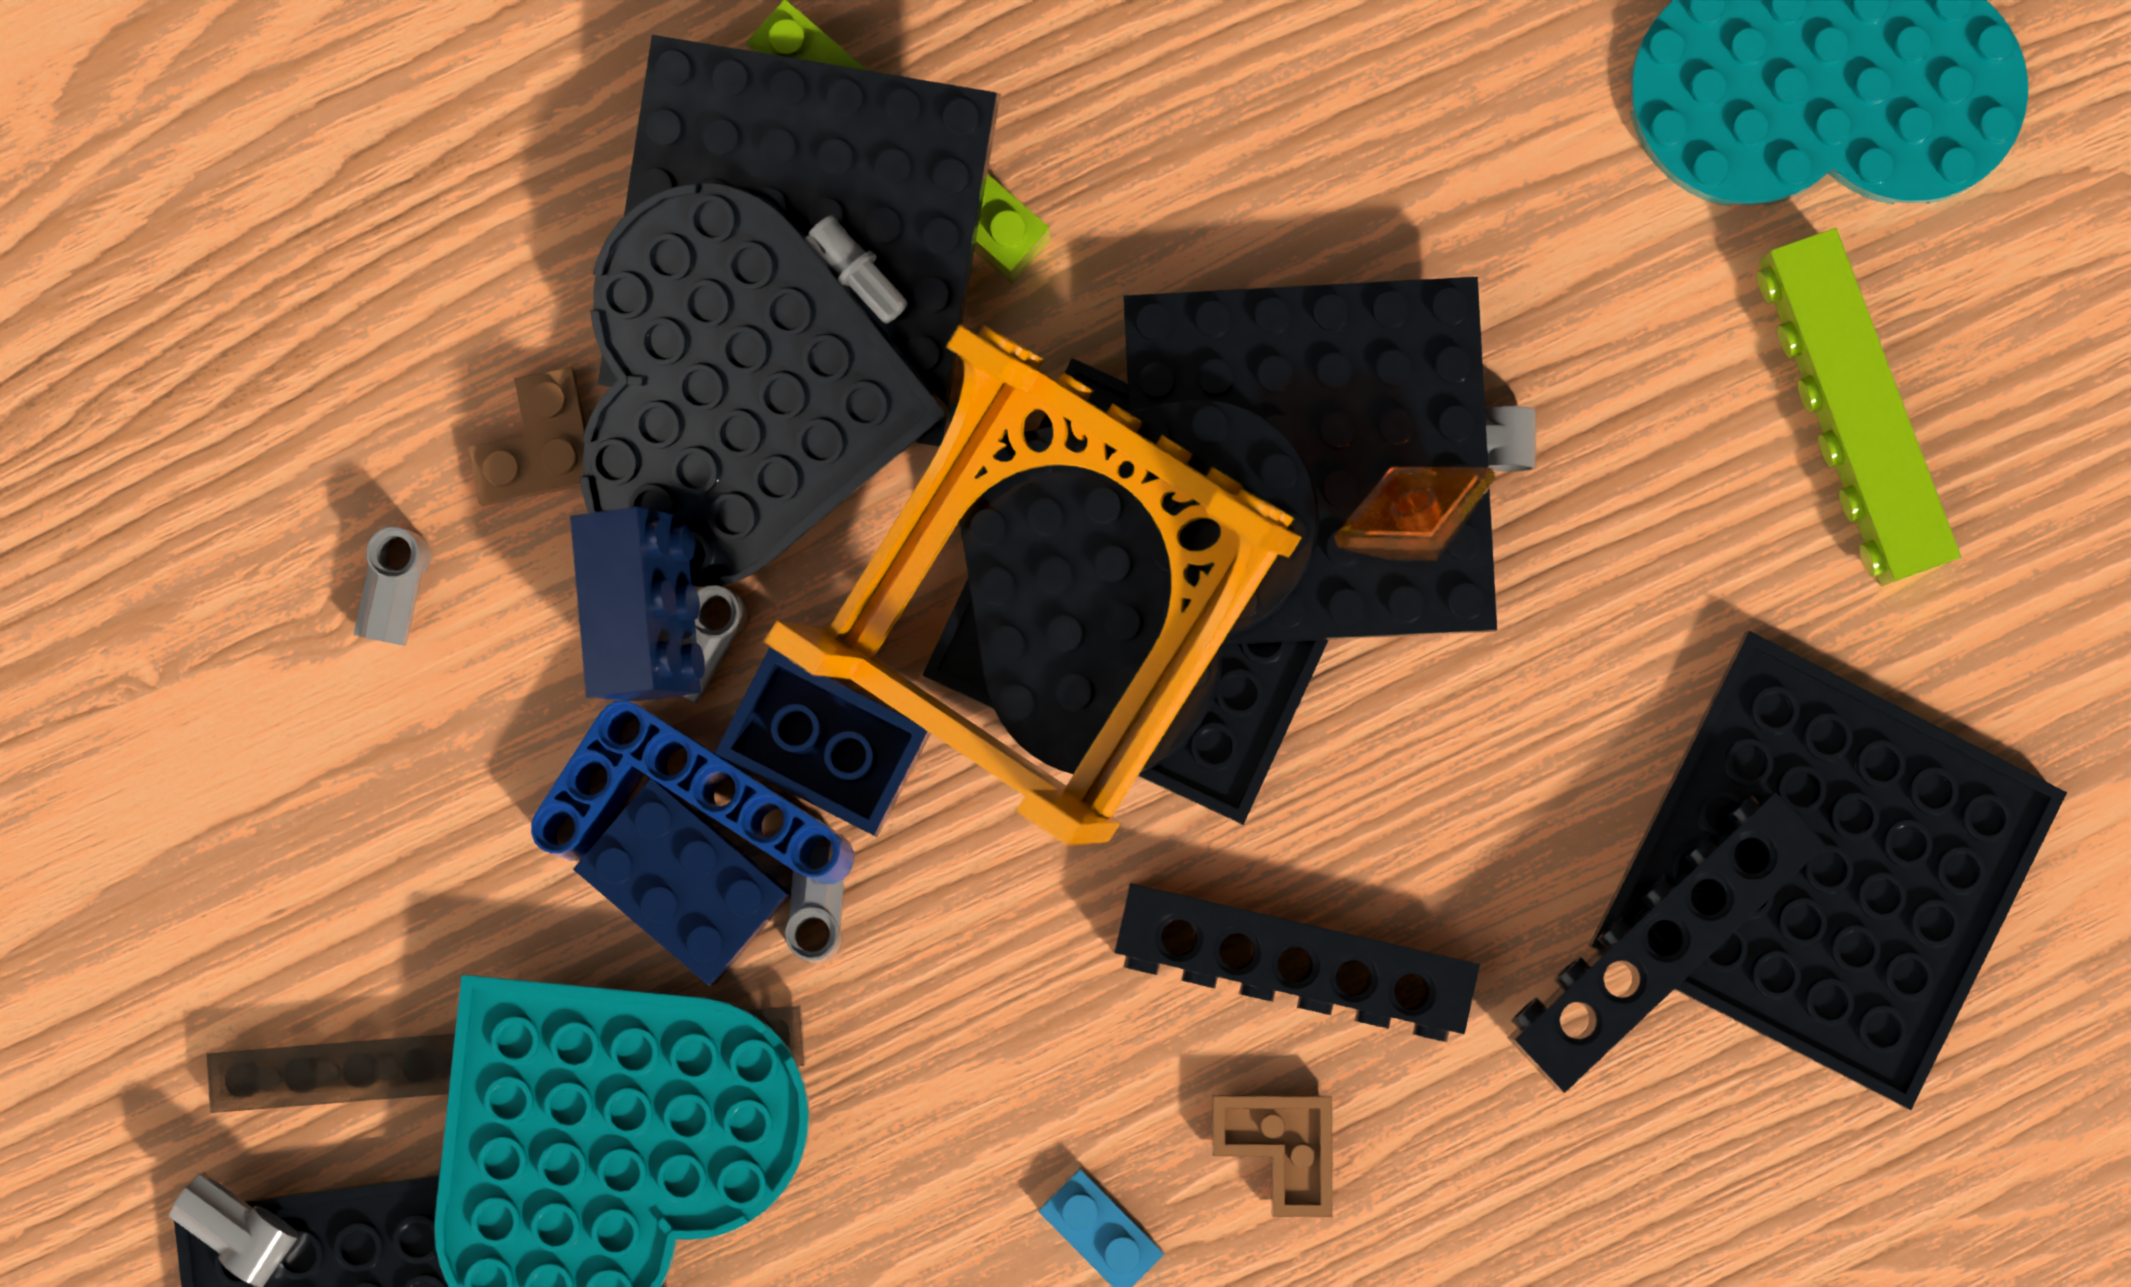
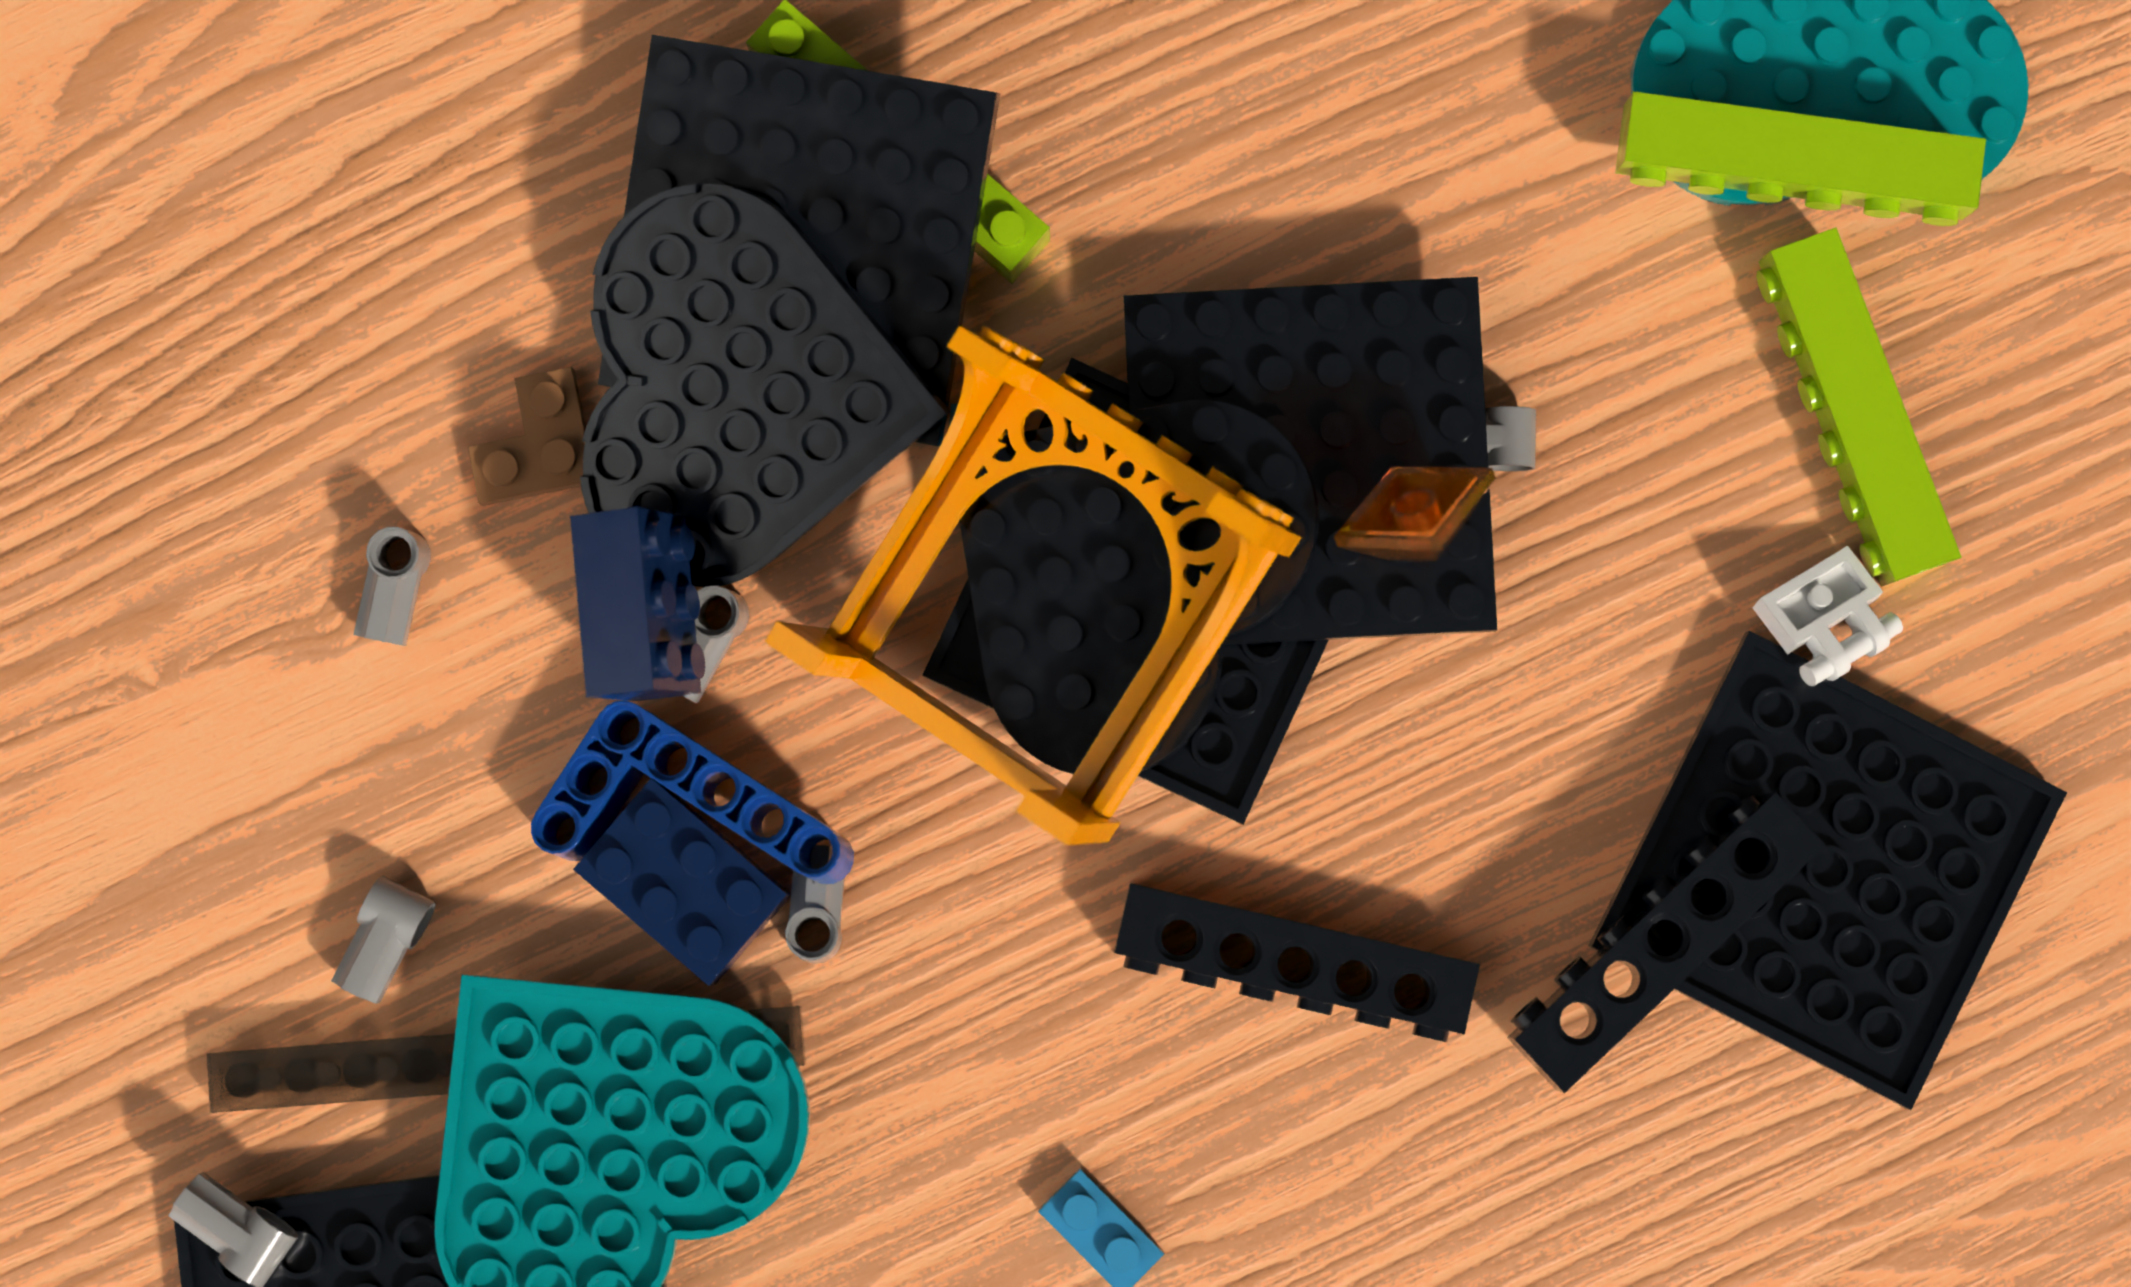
dark blue brick [714,648,931,837] -> none
light grey axle [806,215,907,323] -> none
medium nougat plate [1212,1095,1332,1217] -> none
none -> light grey piece [331,875,436,1004]
none -> lime brick [1615,91,1986,226]
none -> white plate [1752,546,1903,687]

